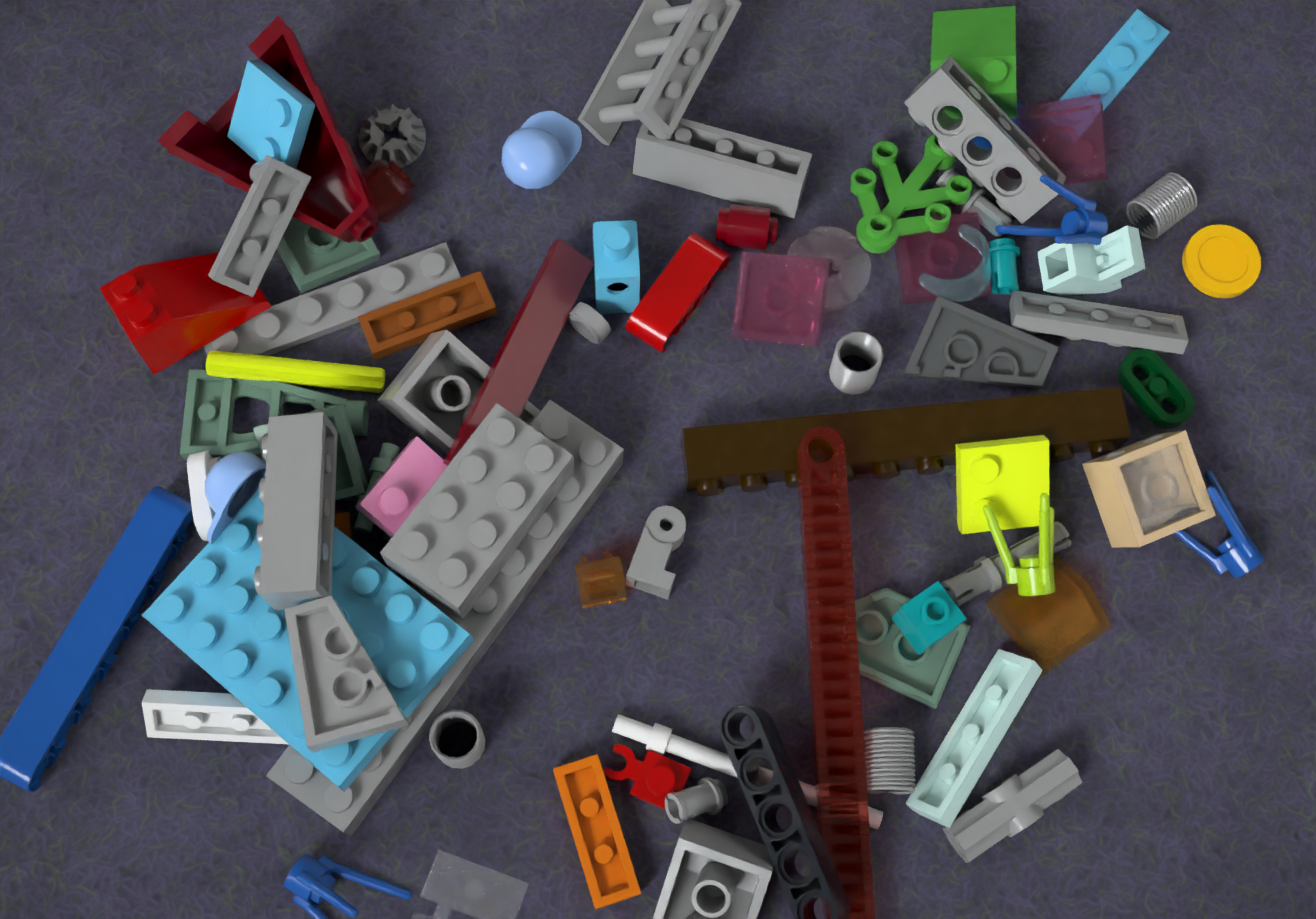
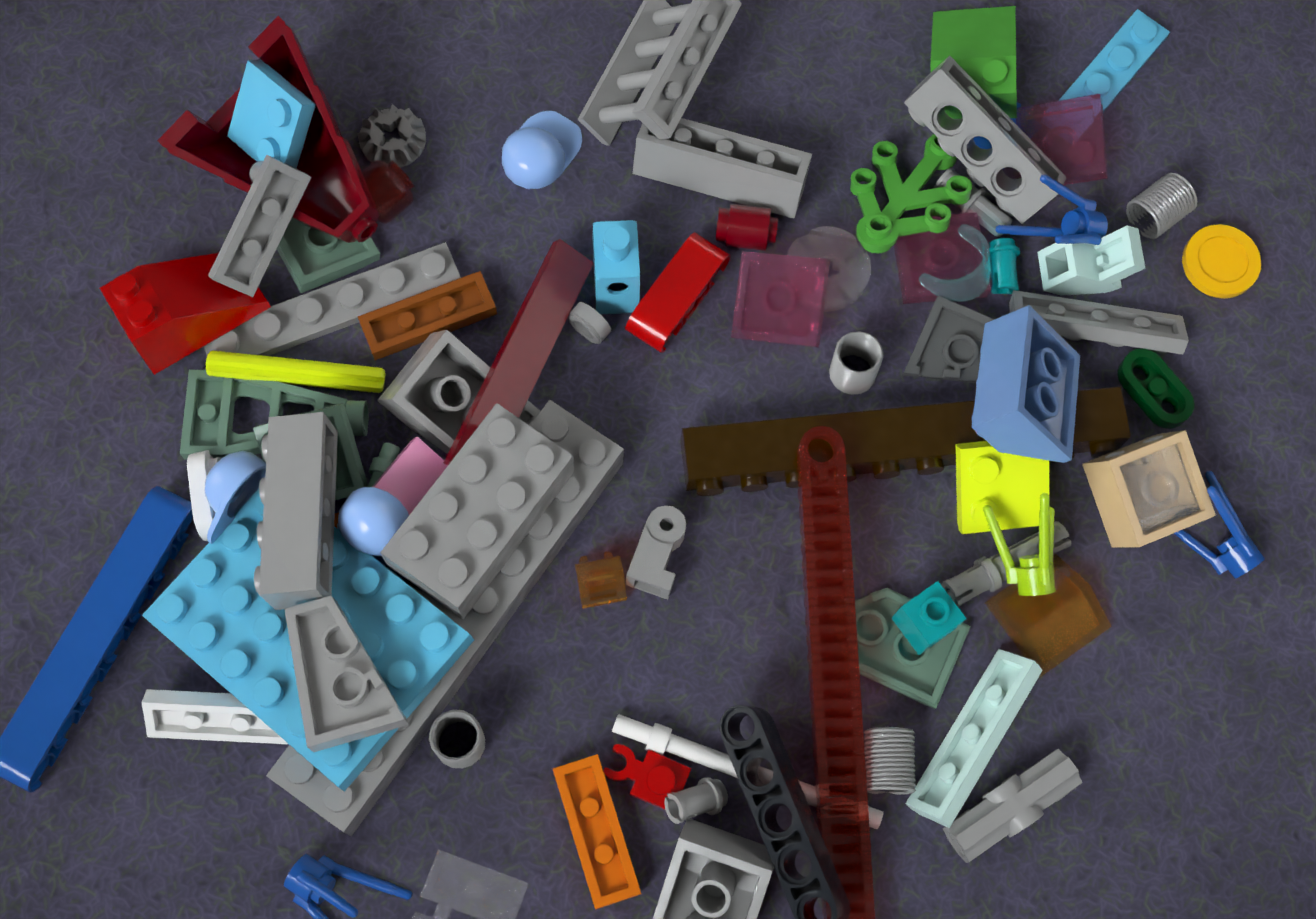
none -> light blue cap [337,487,409,566]
none -> medium blue slope [971,305,1080,463]

